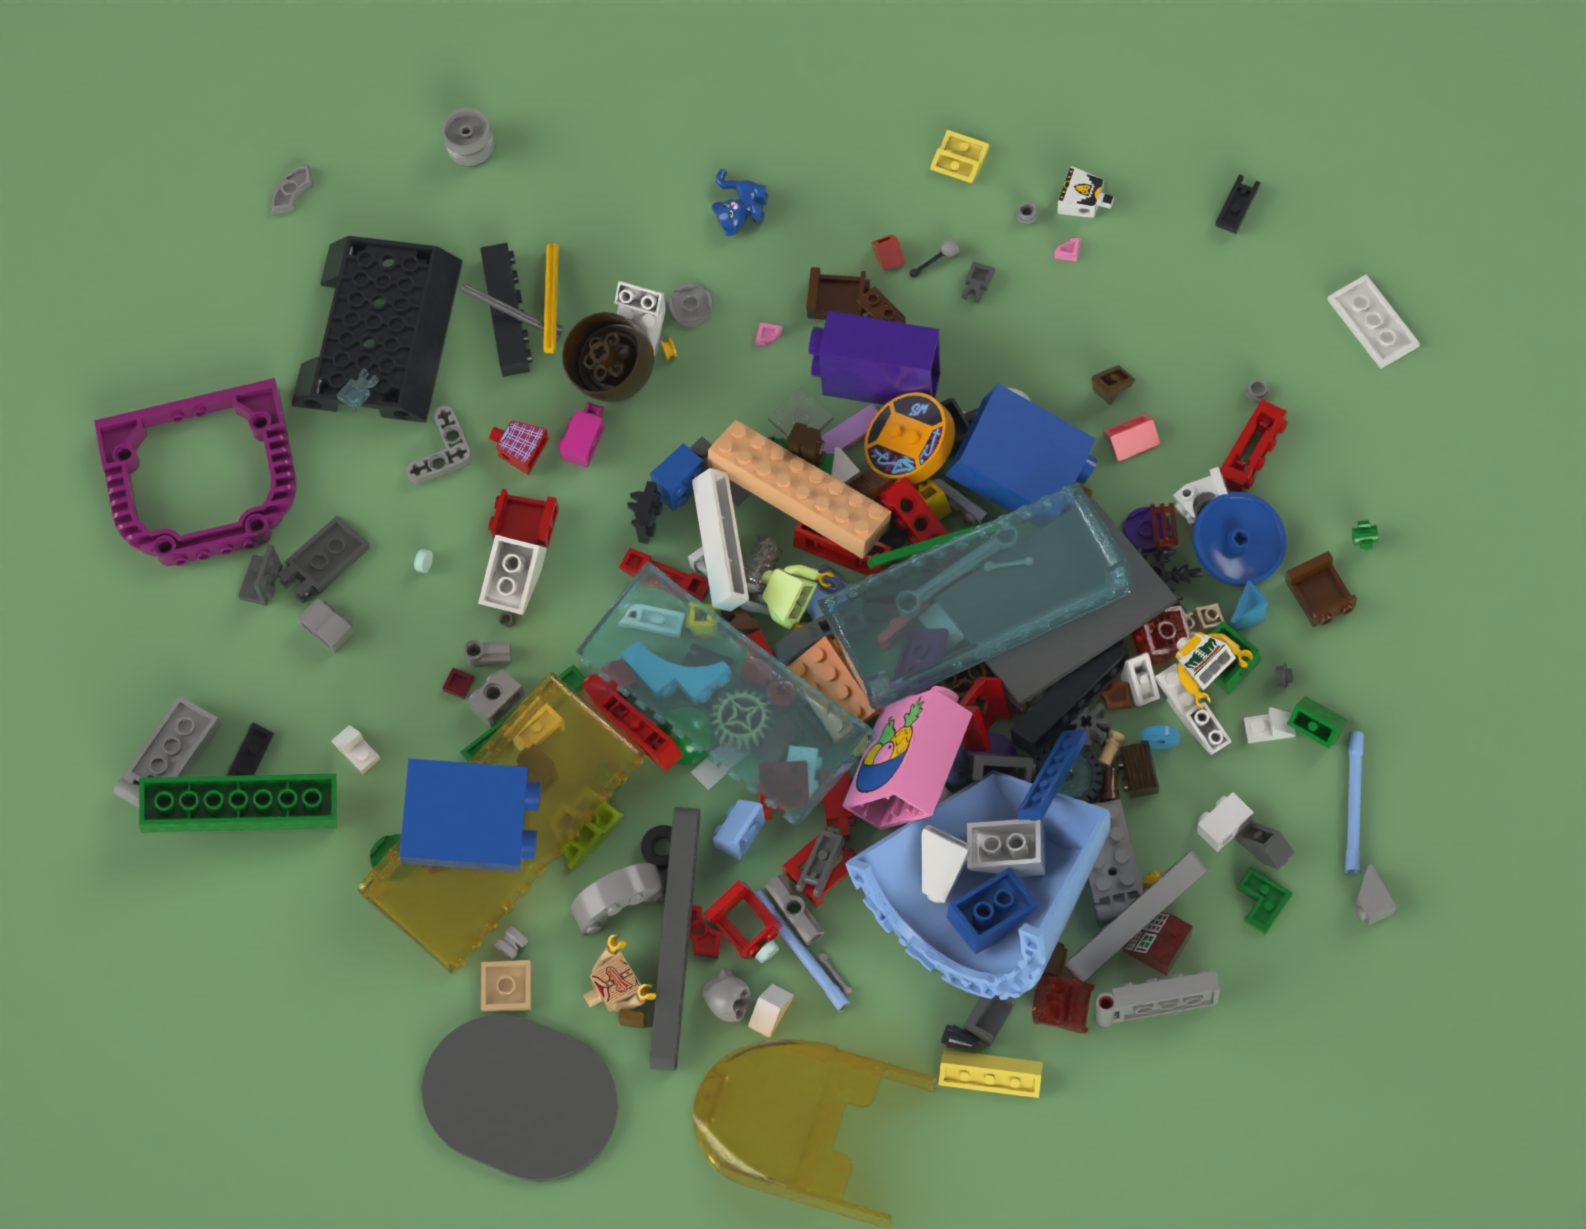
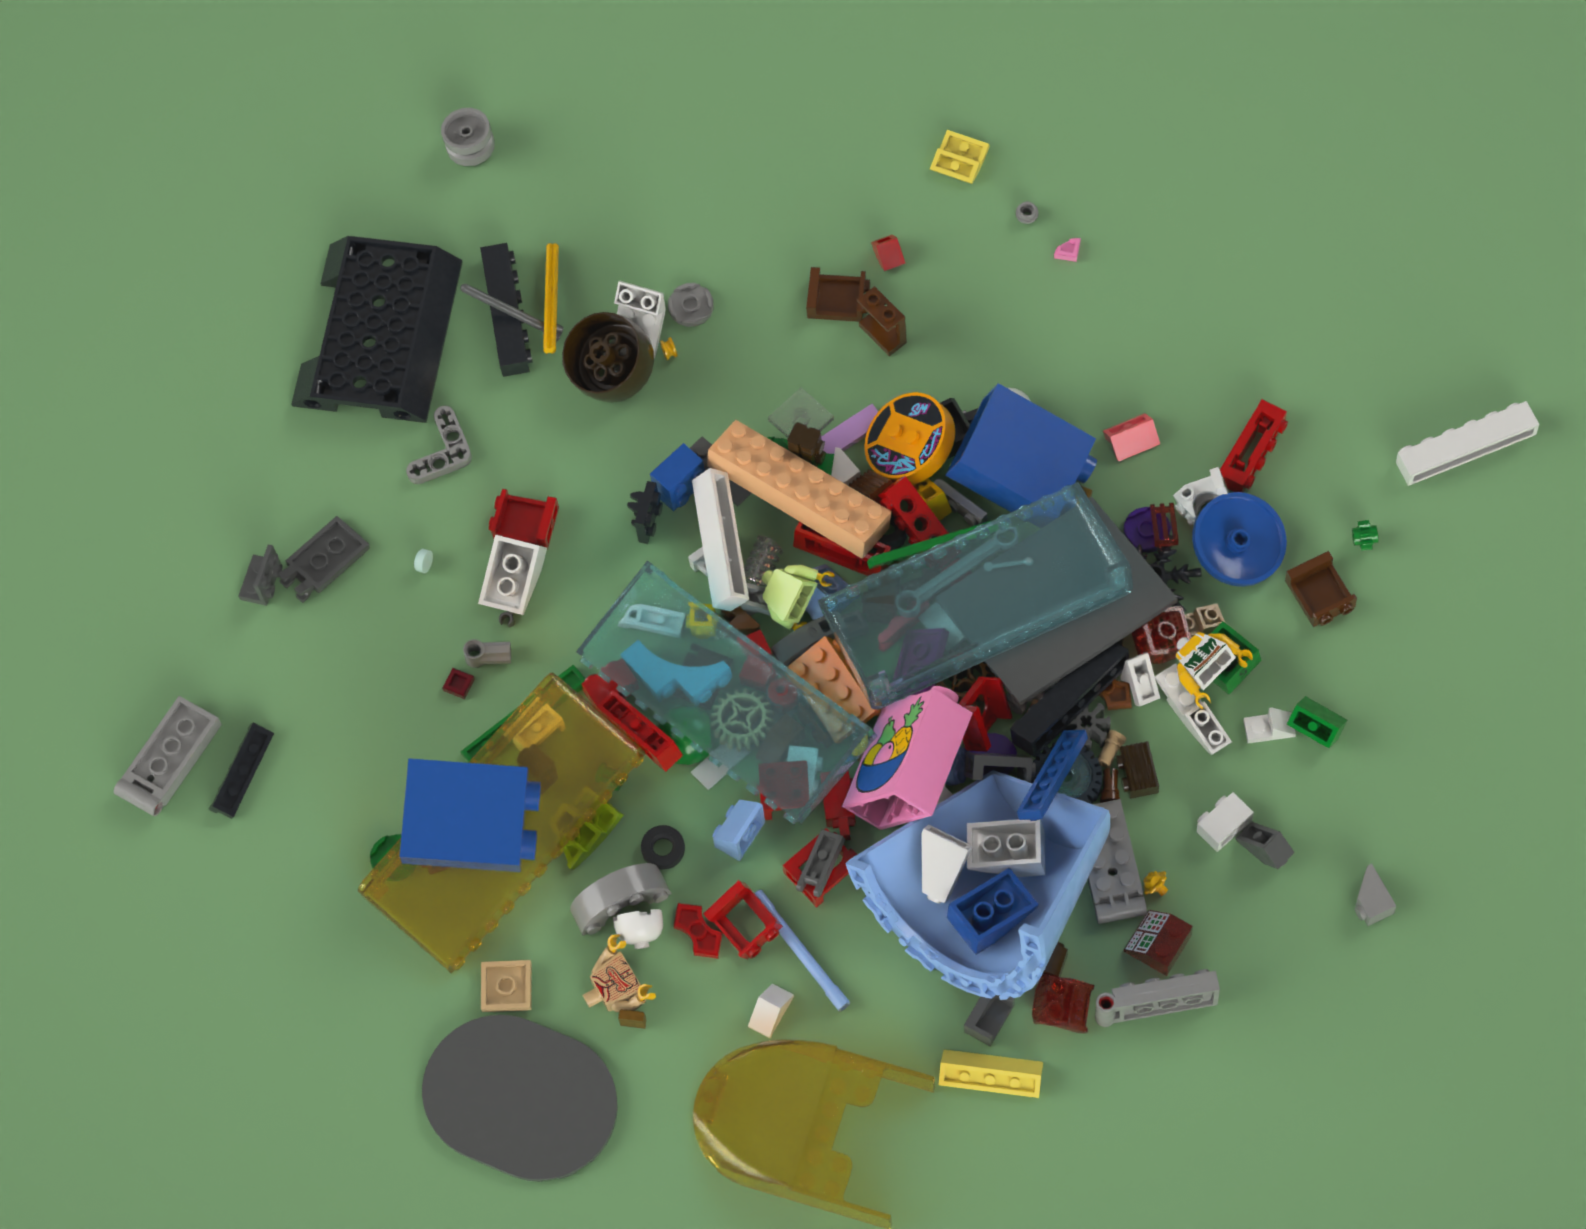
magenta arch [94,378,297,566] -> none
green brick [139,774,337,833] -> none
light grey tile [271,164,313,215] -> none
light grey brick [298,599,354,653] -> none
white slope [331,725,380,775] -> none
clear light blue plate [337,368,379,411] -> none
light grey brick [468,668,525,728] -> none
red torso [489,420,549,475] -> none
light grey wheel [494,926,529,961] -> none
dark pink brick [558,402,605,468] -> none
red slope [619,548,710,602] -> none
dark grey beam [650,807,701,1070] -> none
light grey piece [701,968,752,1023] -> none
blue animal [712,169,768,236] -> none
bright pink tile [755,322,783,346] -> none
light aqua tile [755,940,779,964] -> none
light grey piece [765,874,824,945] -> none
dark purple brick [809,311,941,405] -> none
light grey hinge [818,953,852,996] -> none
hinge [910,237,960,278] -> none
black cone [941,1024,980,1052] -> none
dark grey plate [962,261,995,304] -> none
white torso [1058,166,1114,218] -> none
light grey beam [1064,850,1208,983] -> none
reddish brown slope [1091,365,1135,405] -> none
dark azure piece [1140,726,1180,749] -> none
black hinge [1215,174,1261,234] -> none
dark azure slope [1230,581,1268,632] -> none
green tile [1237,867,1292,935] -> none
light grey plate [1246,379,1269,402] -> none
dark grey plate [1275,664,1293,687] -> none
white tile [1328,274,1420,369] -> none
light blue piece [1345,731,1364,874] -> none
none -> white cylinder [613,909,663,949]
none -> white brick [1396,401,1539,486]

